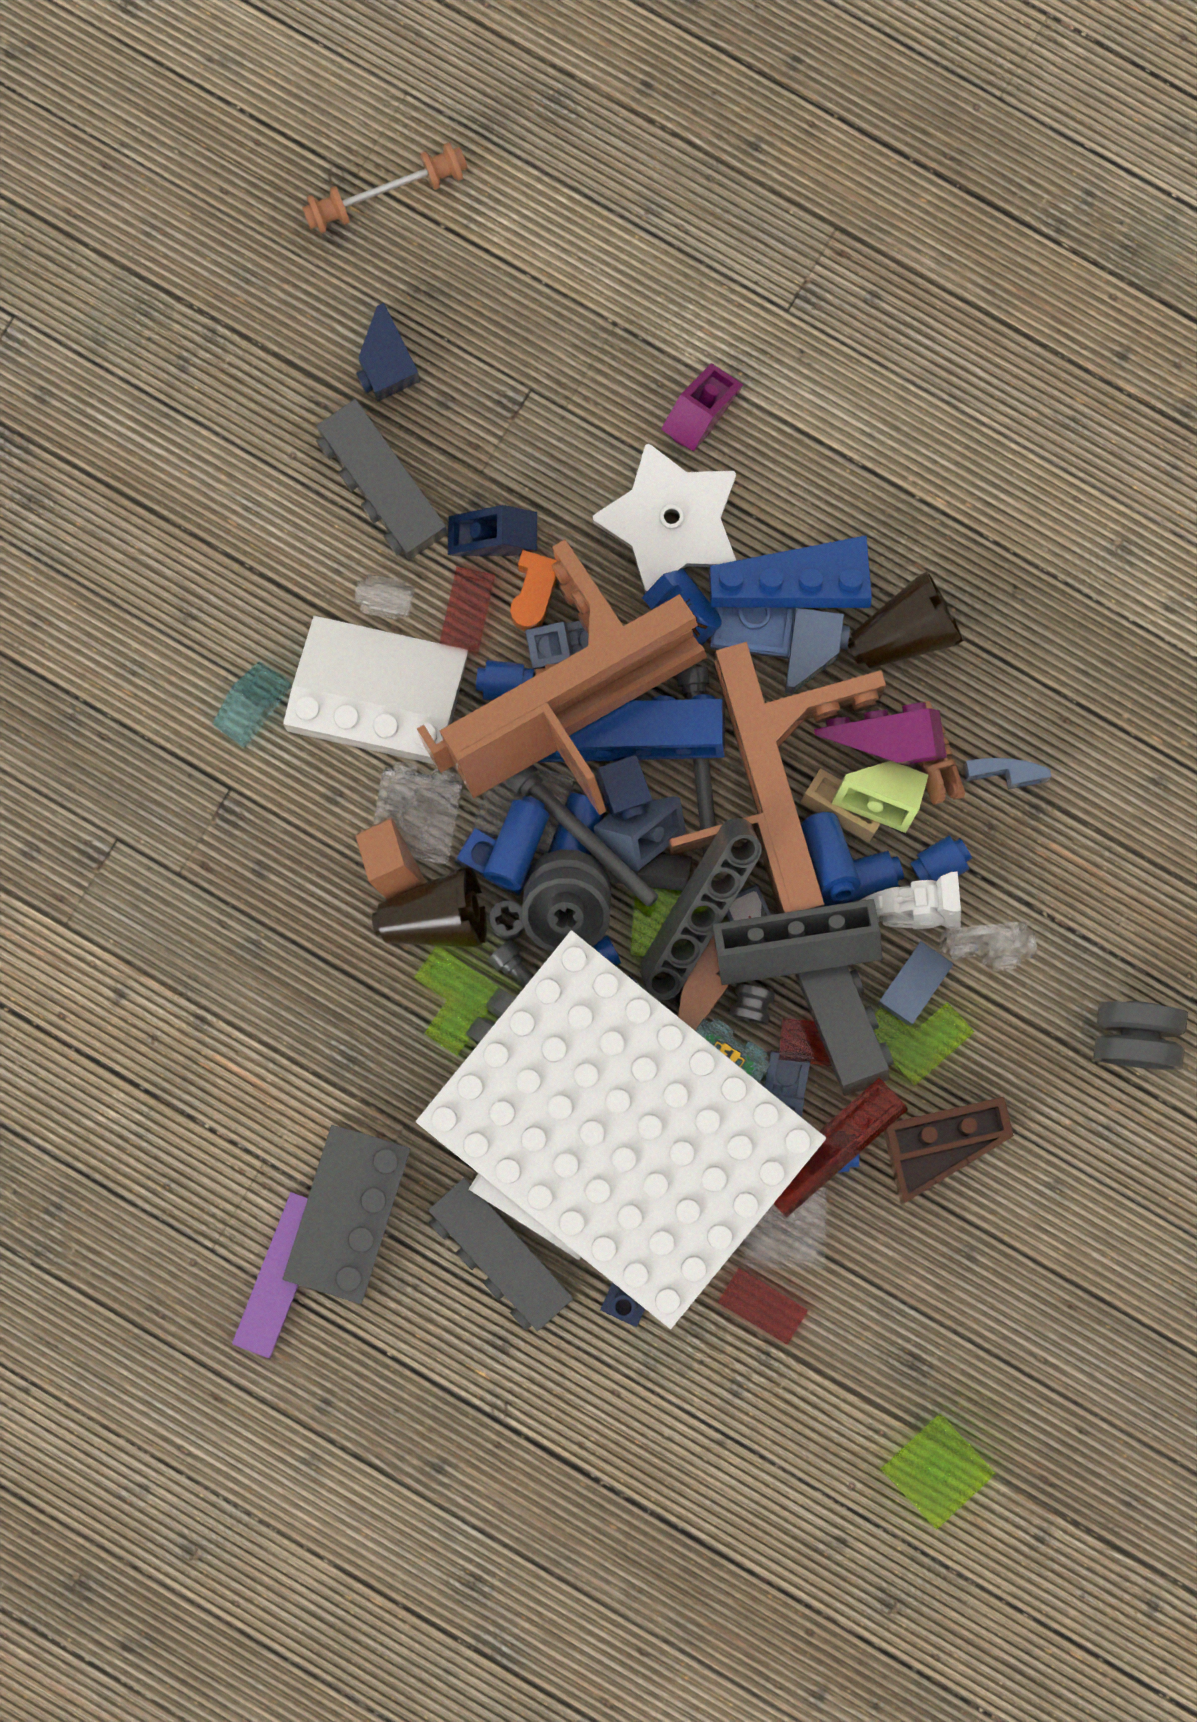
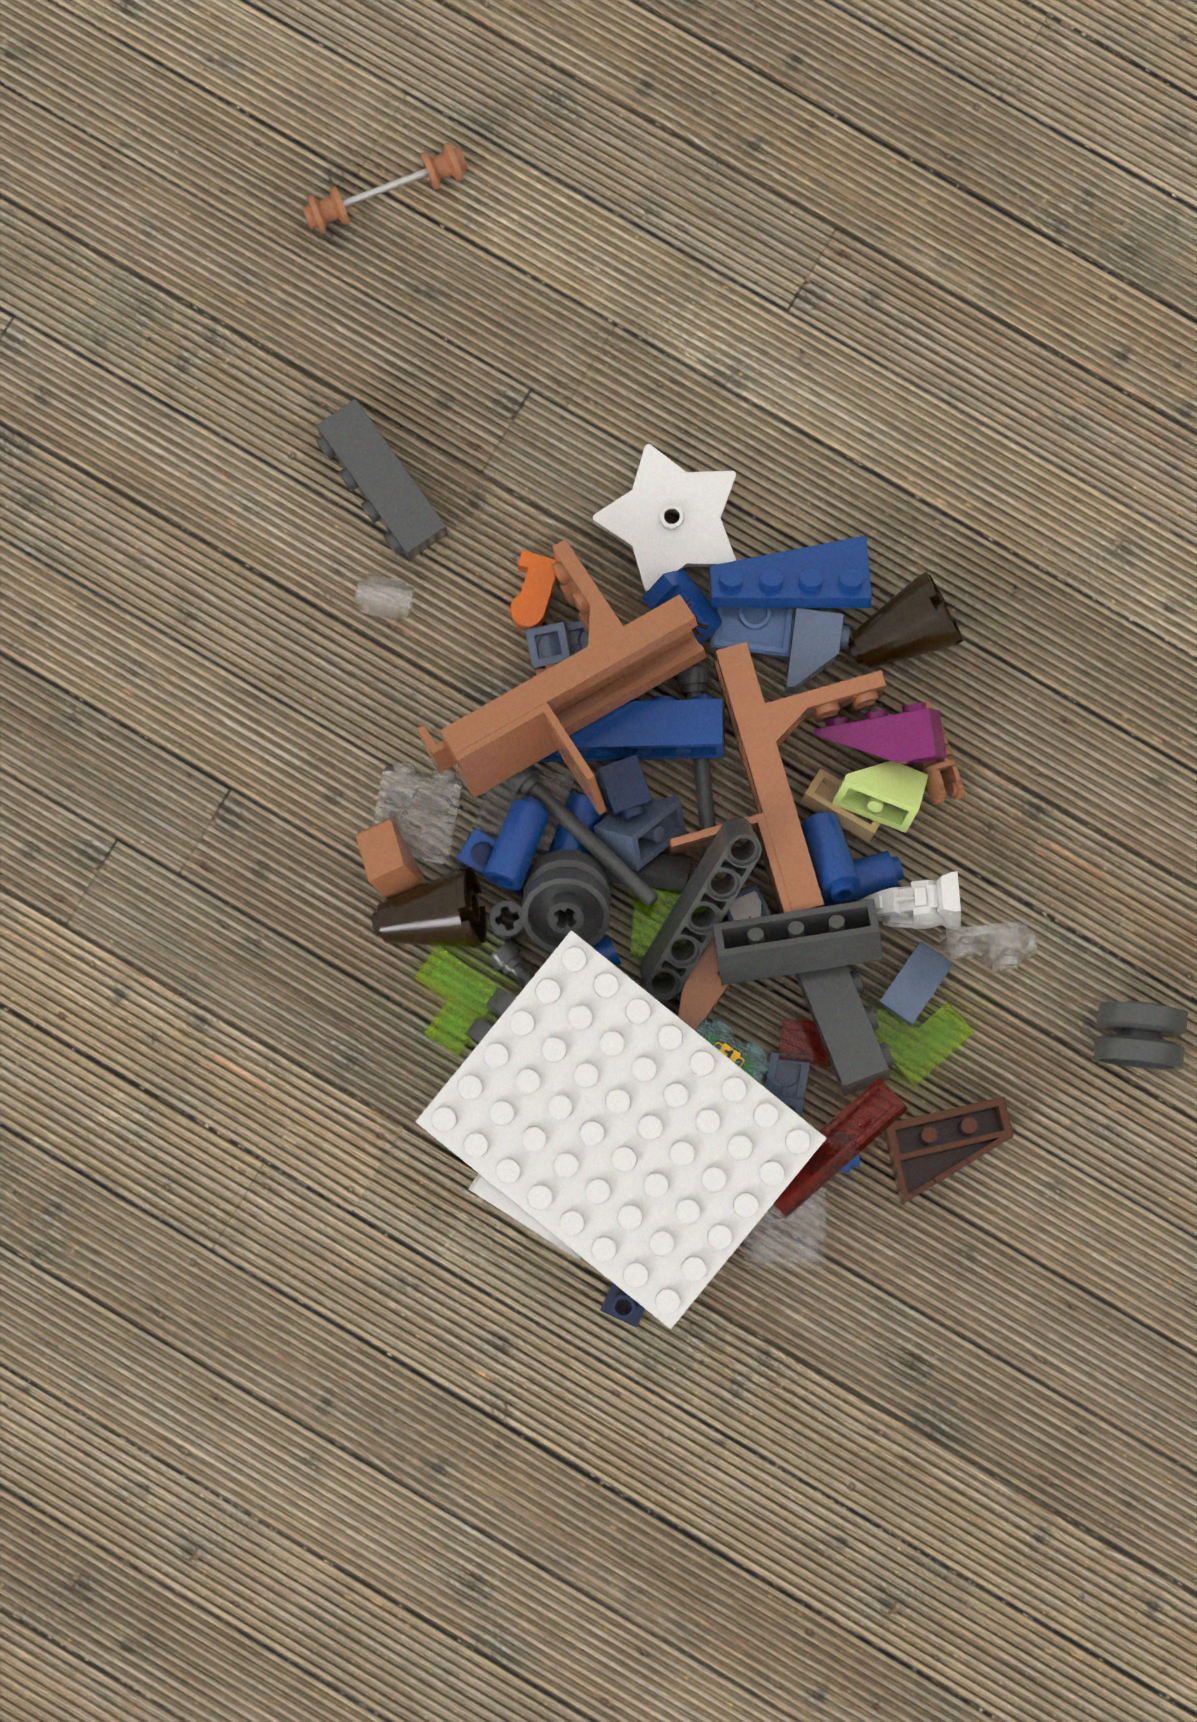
clear light blue slope [212,661,292,748] -> none
medium lavender tile [232,1192,308,1359] -> none
dark grey slope [282,1125,411,1305] -> none
white slope [283,616,469,765] -> none
dark blue slope [356,303,420,402] -> none
dark grey brick [428,1177,574,1332] -> none
clear red tile [440,566,496,653] -> none
dark blue slope [448,505,537,556] -> none
blue brick [476,660,534,701] -> none
magenta slope [661,363,743,451] -> none
clear red tile [718,1268,808,1345] -> none
flat silver wheel [729,983,776,1025] -> none
clear neon green plate [880,1413,996,1530] -> none
blue brick [910,835,972,881] -> none
sand blue slope [963,758,1052,790] -> none

